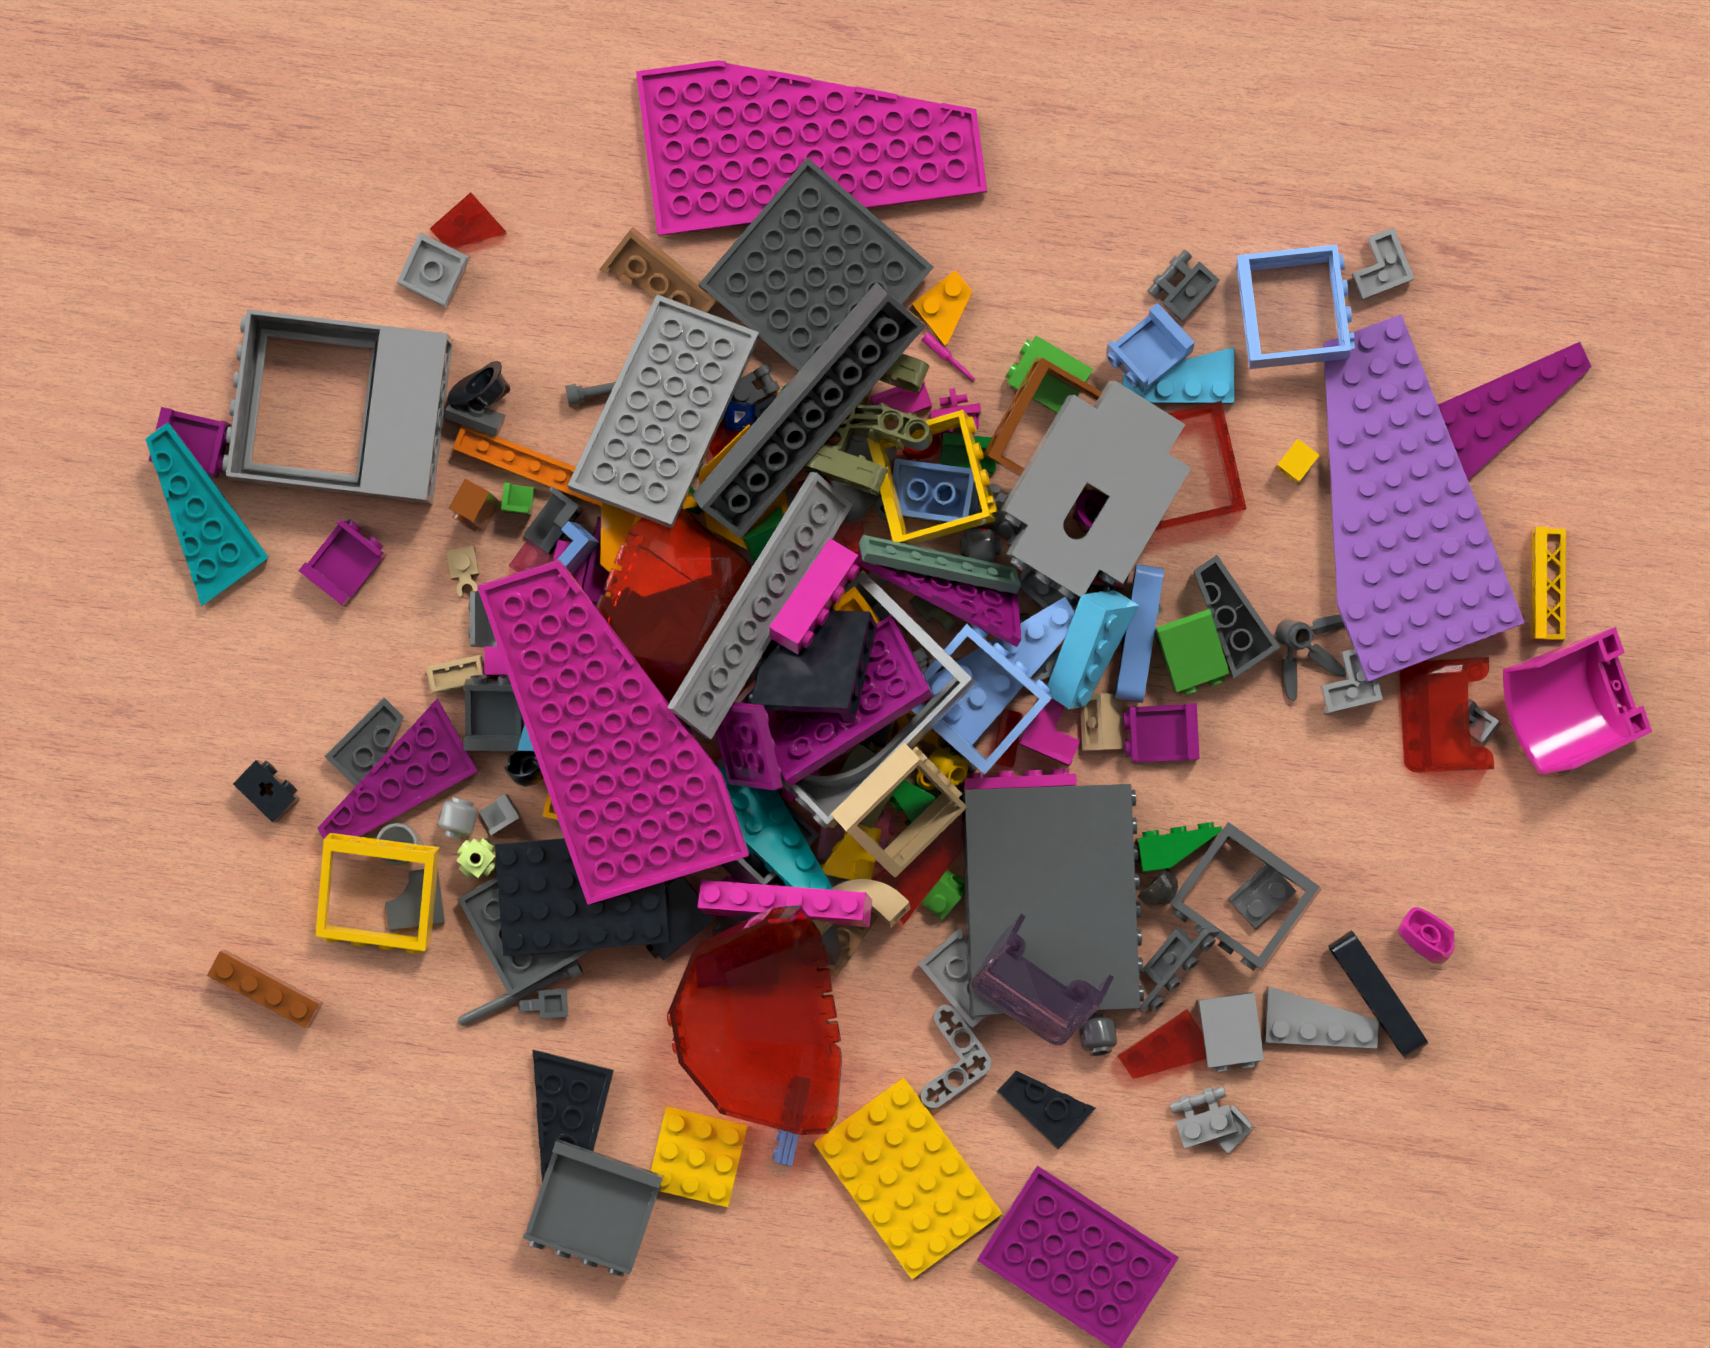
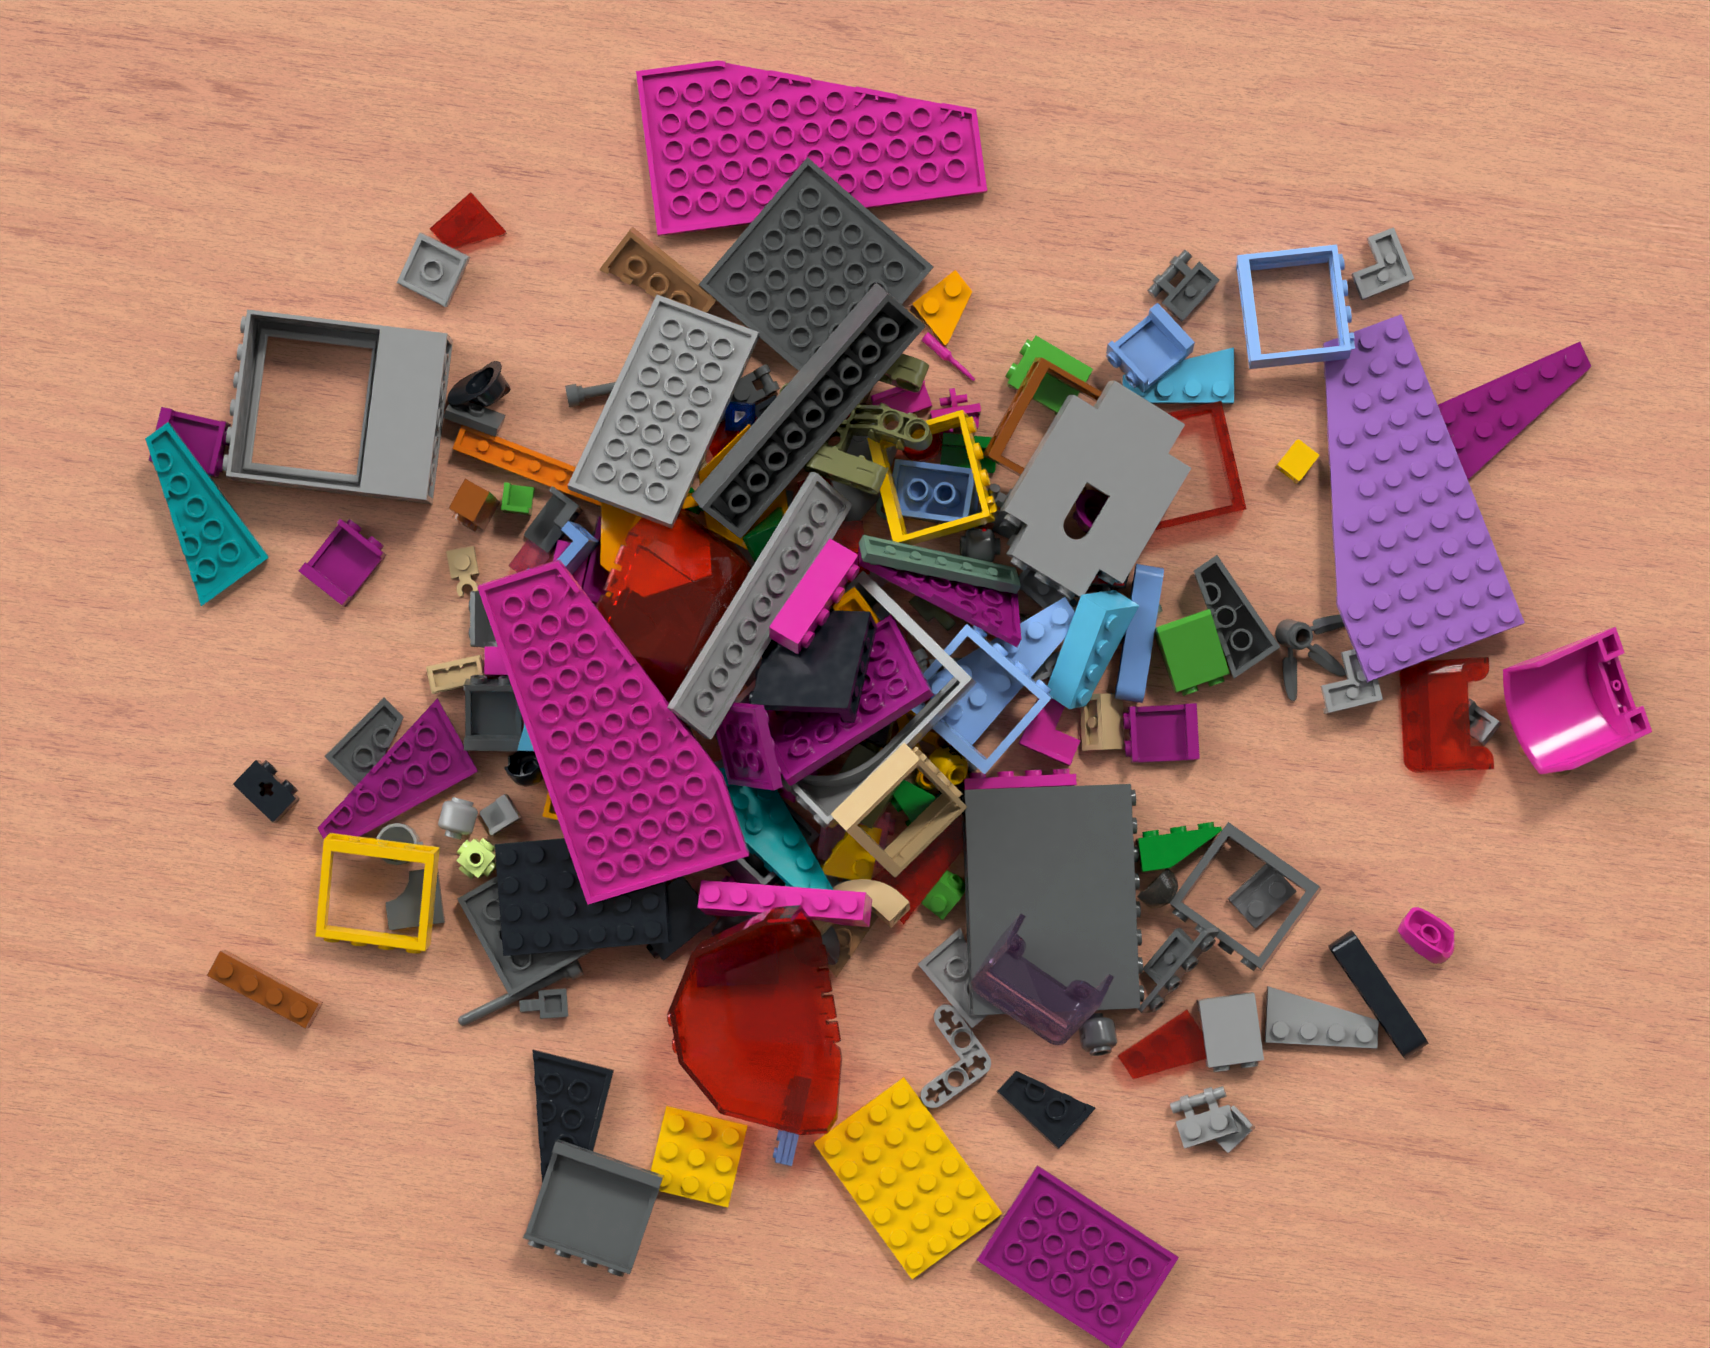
clear red slope [994,709,1023,767] -> none
yellow fence [1531,527,1566,640] -> none

